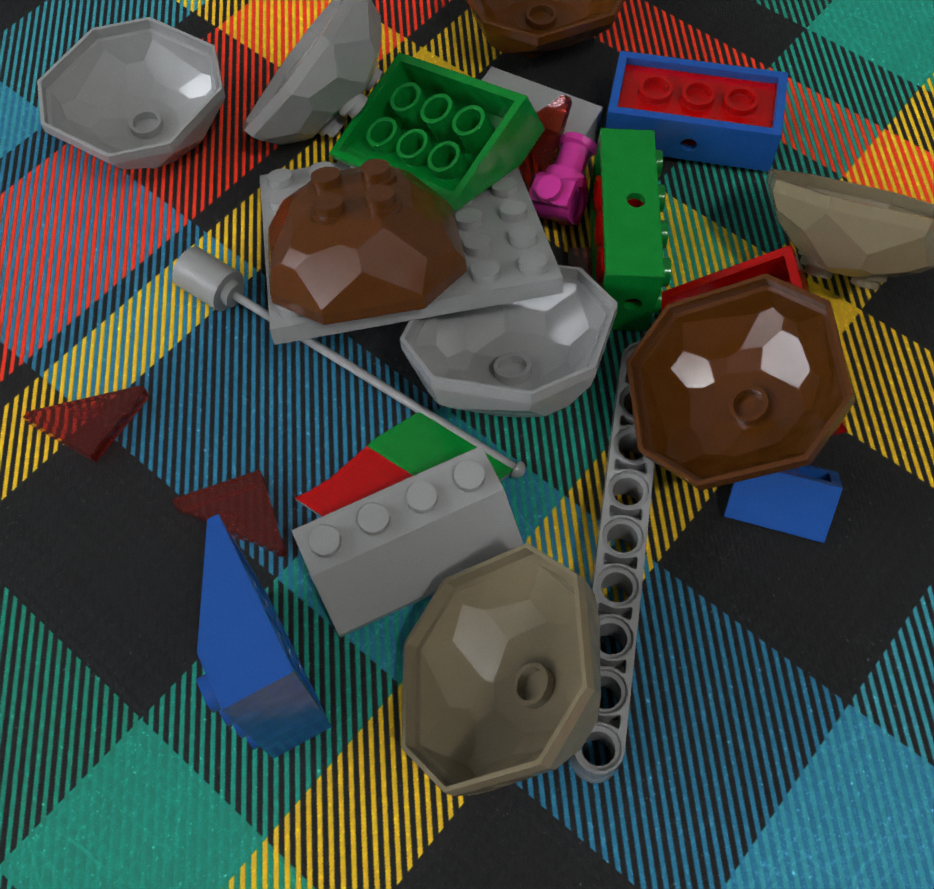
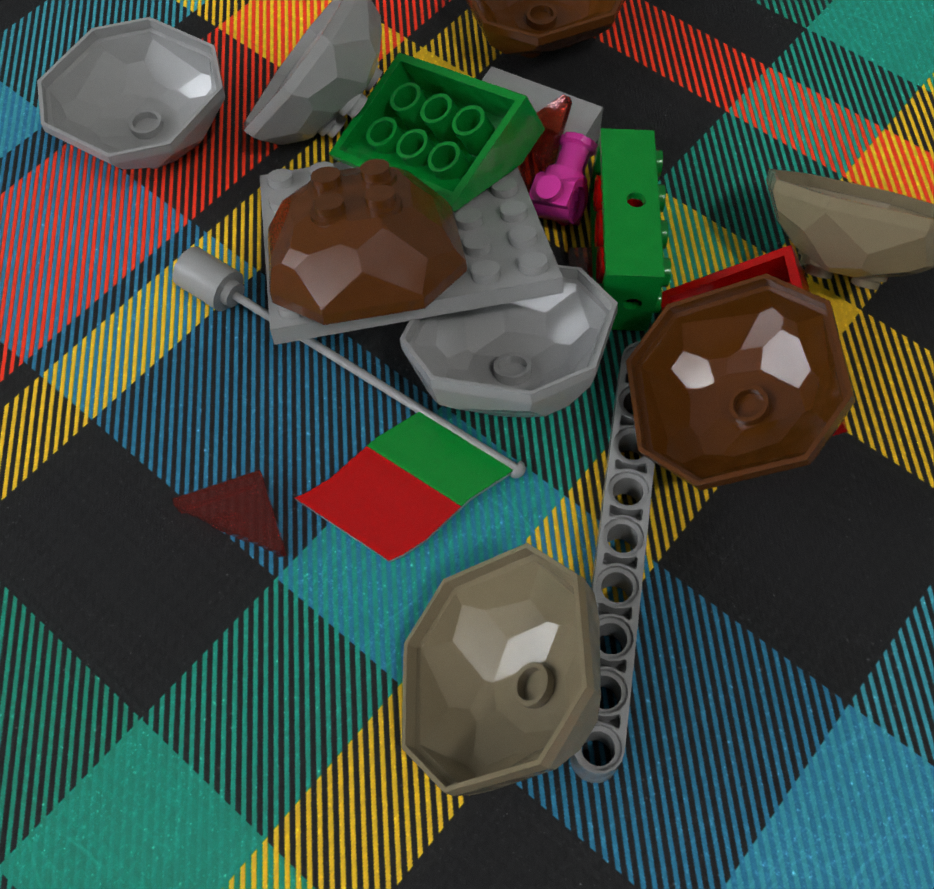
clear red tile [23,386,150,463] -> none
blue slope [196,514,332,759] -> none
light grey slope [291,446,523,638] -> none
brick [605,51,788,171] -> none
blue panel [724,465,843,543] -> none

